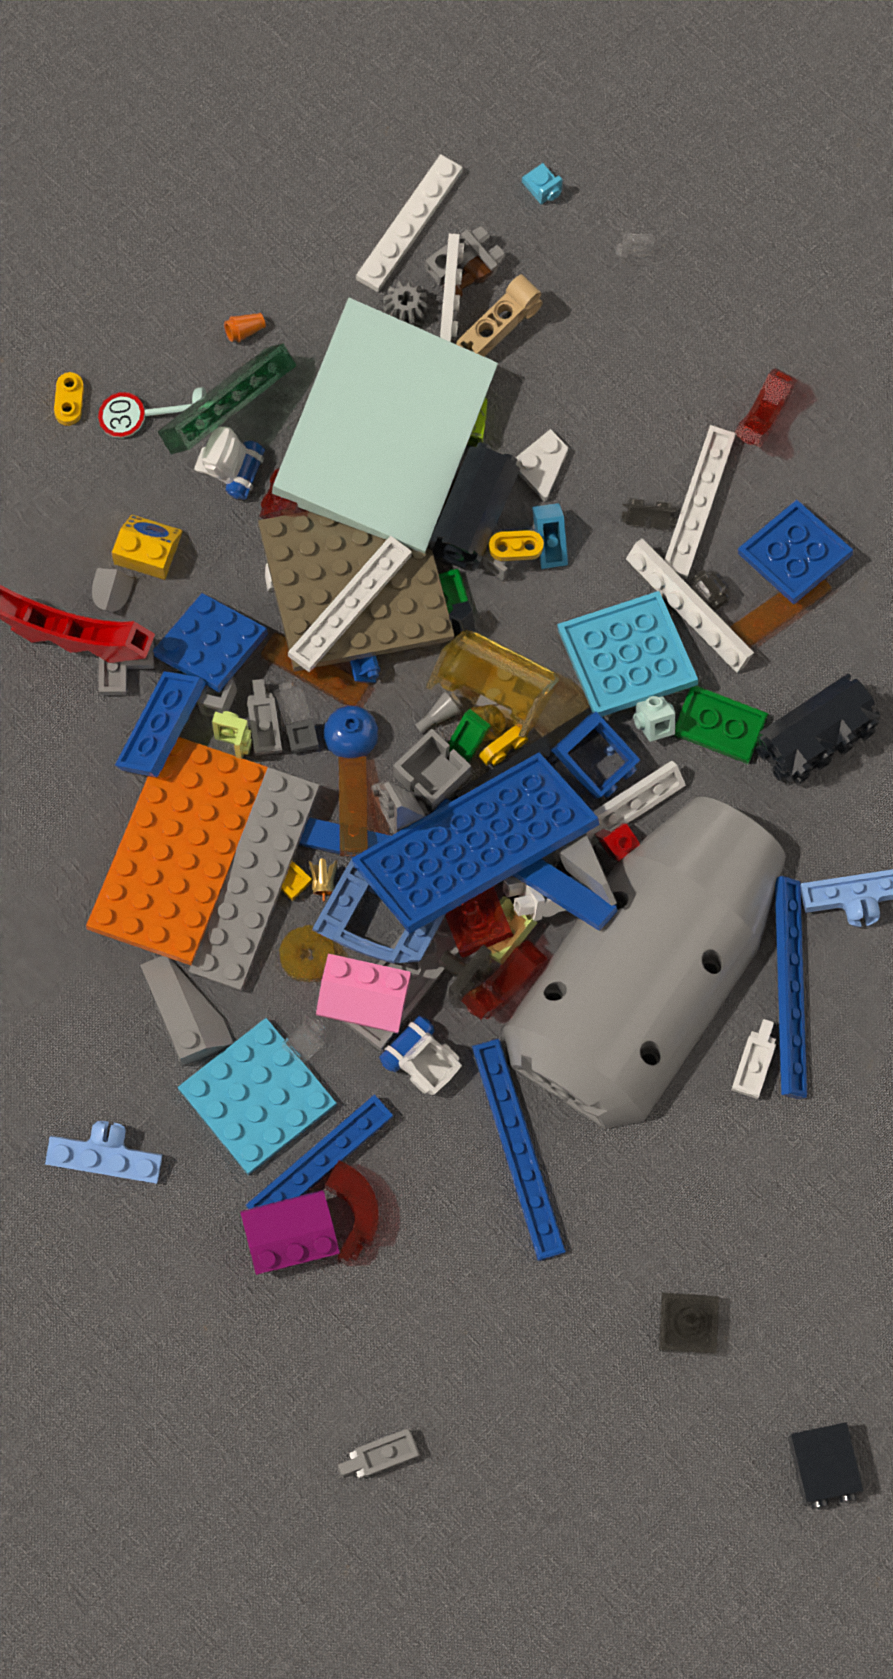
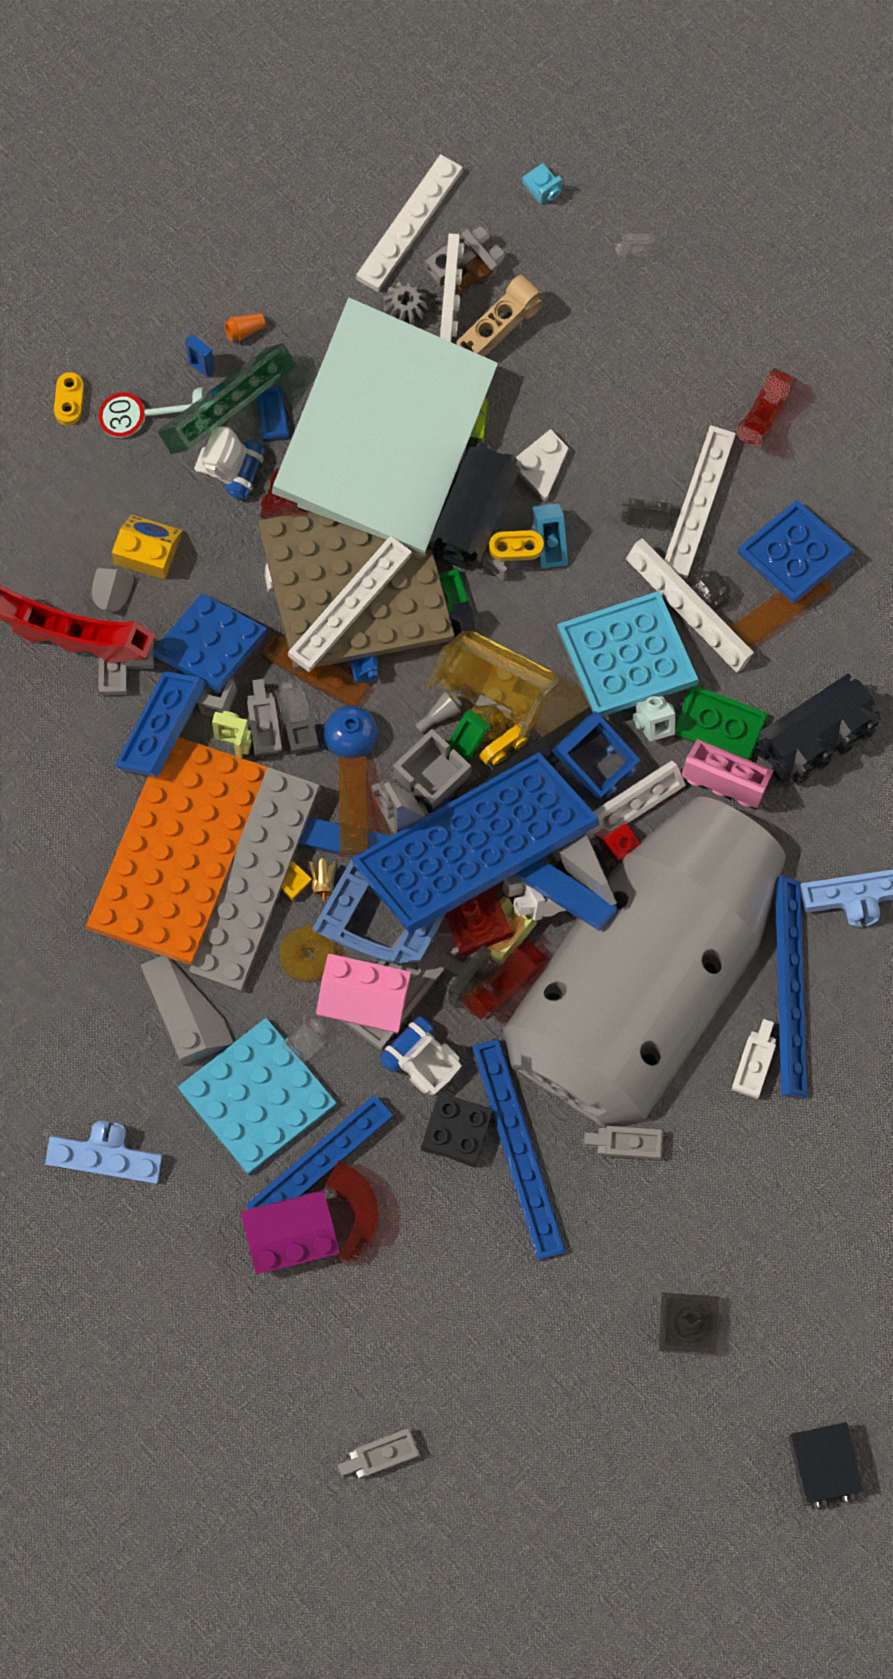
none -> blue tile [185,334,214,378]
none -> blue tile [255,386,289,442]
none -> black brick [421,1093,493,1168]
none -> light grey hinge [583,1126,663,1160]
none -> bright pink slope [681,739,774,808]

